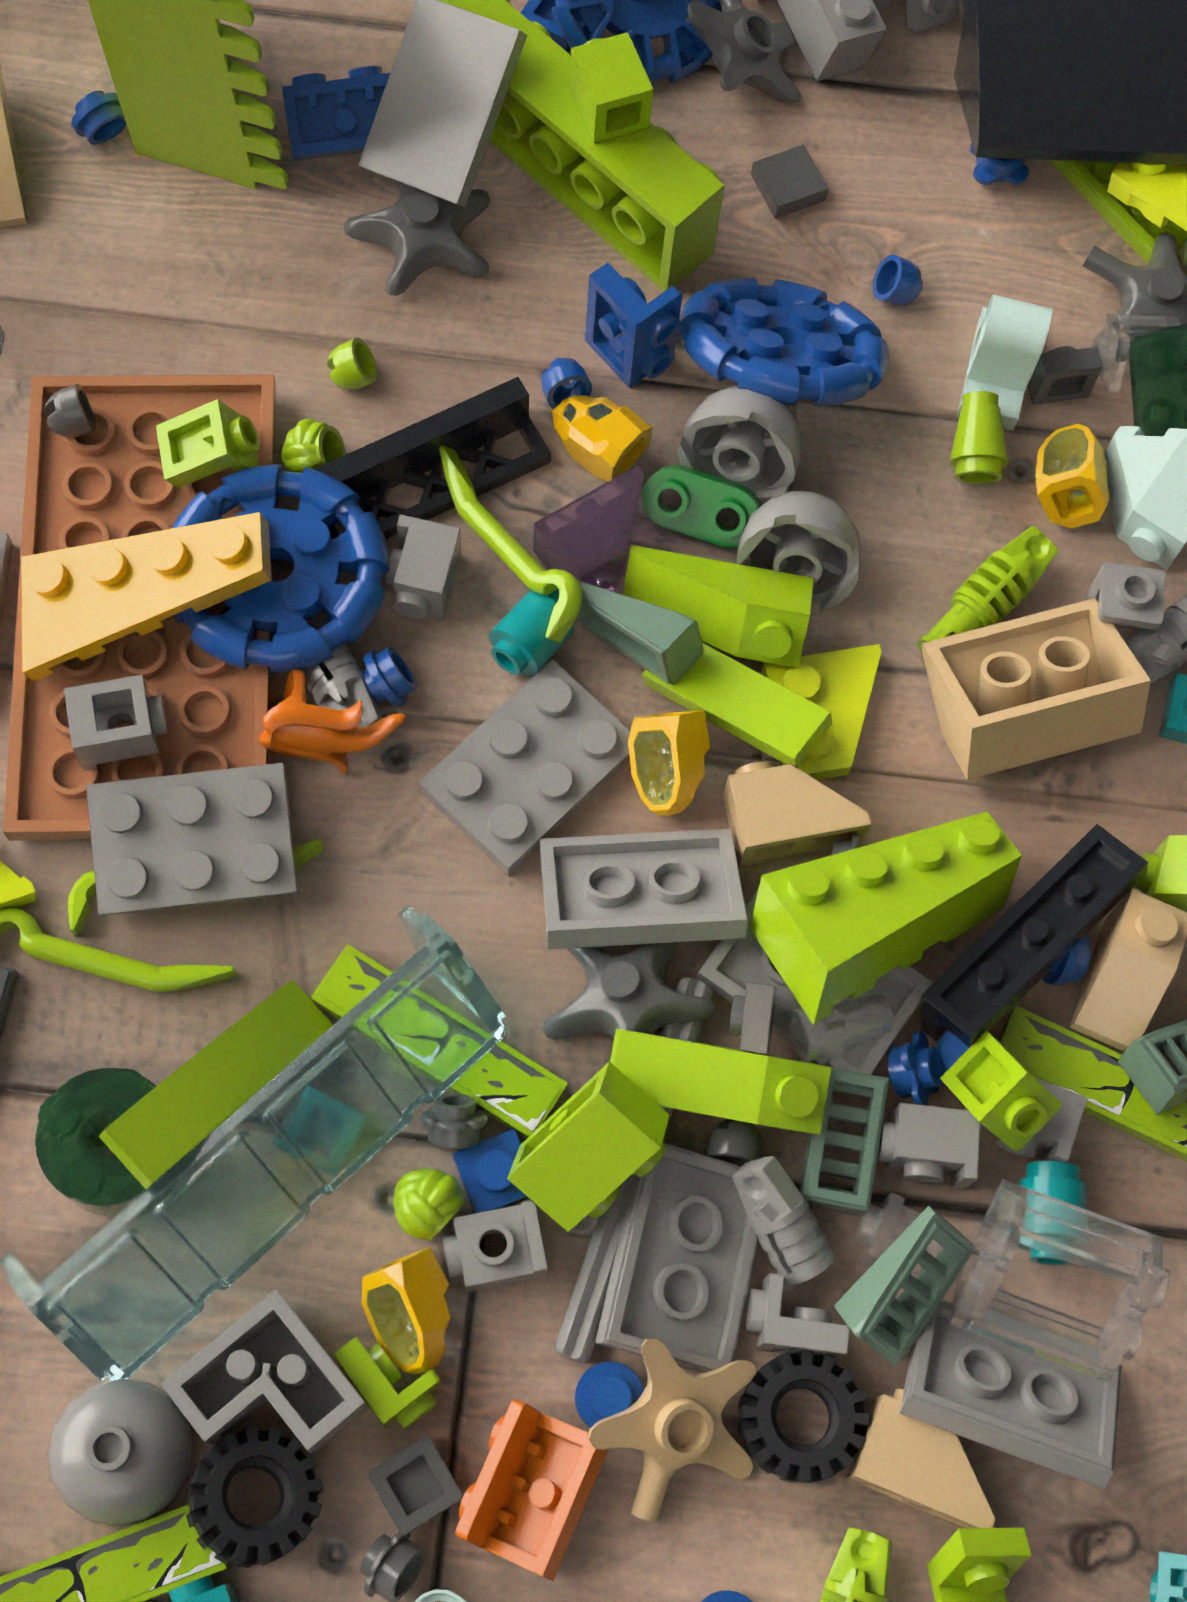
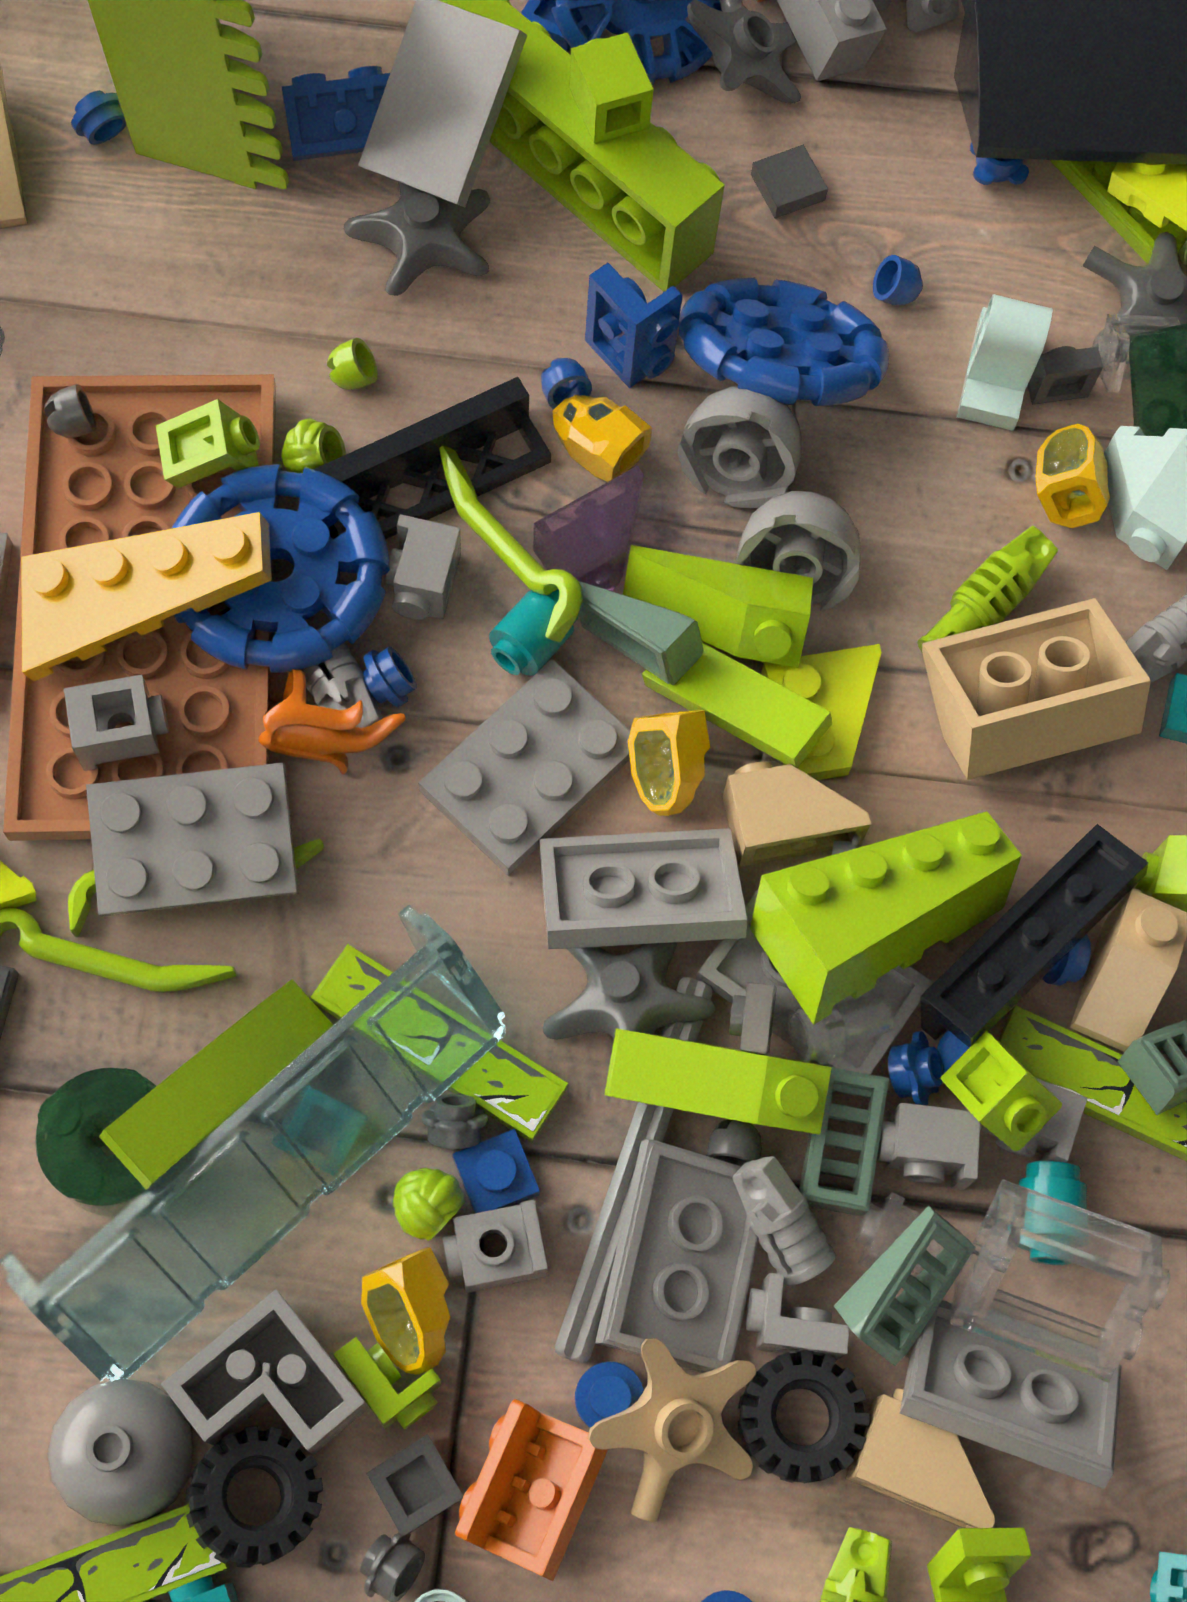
lime brick [507,1061,670,1232] -> none
green plate [642,464,761,548] -> none
lime cone [949,391,1009,484] -> none
light grey bracket [1084,562,1165,630] -> none

